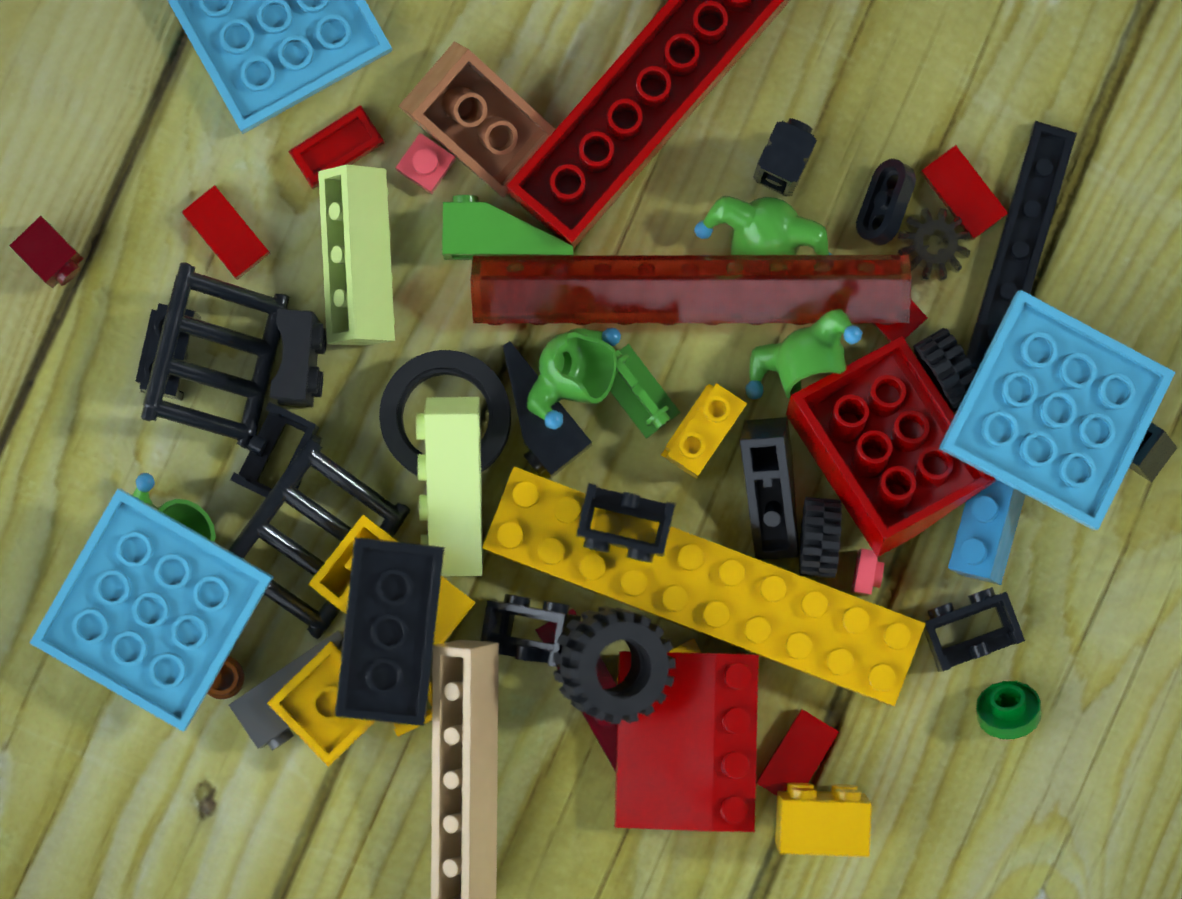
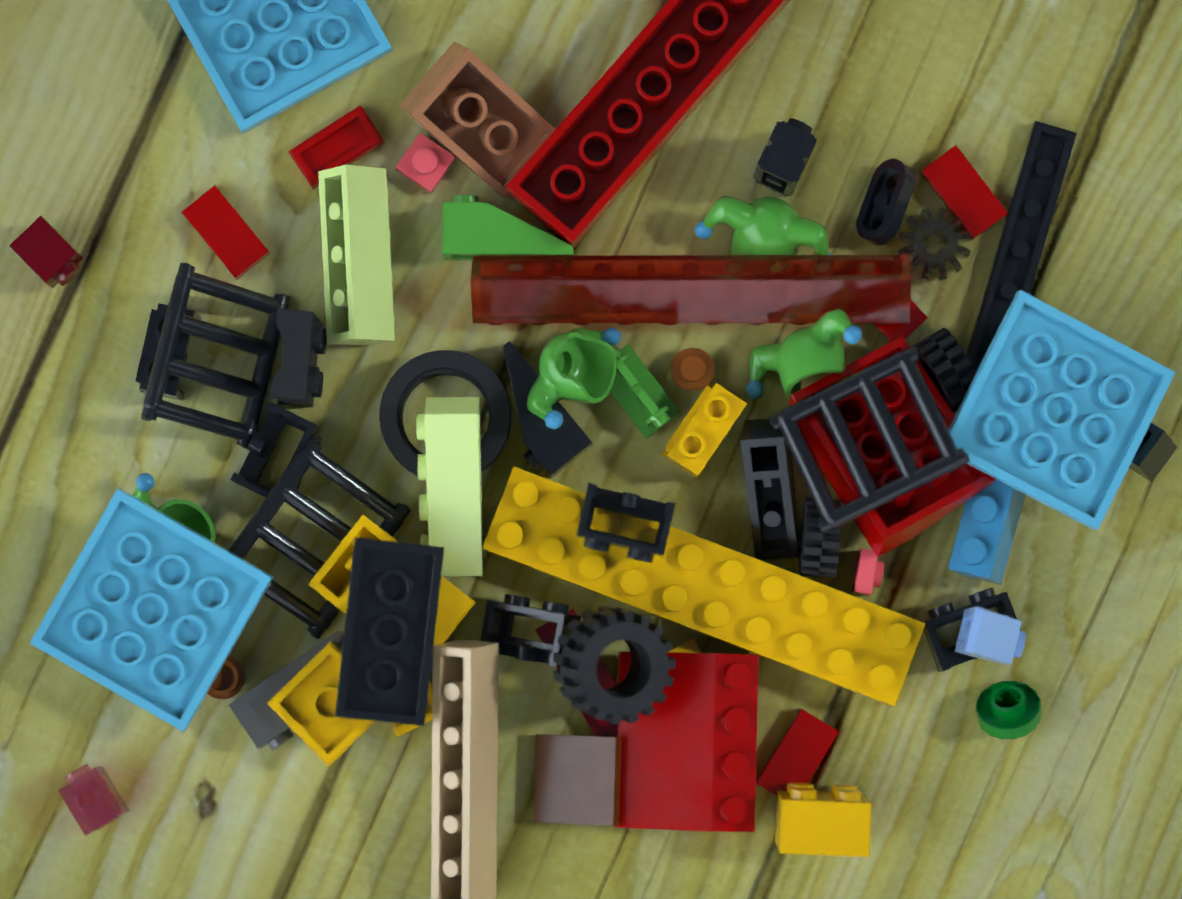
none -> clear pink brick [58,764,129,836]
none -> tile [533,734,622,826]
none -> dark orange plate [671,348,714,391]
none -> black bar [769,346,970,533]
none -> light blue slope [954,607,1026,665]

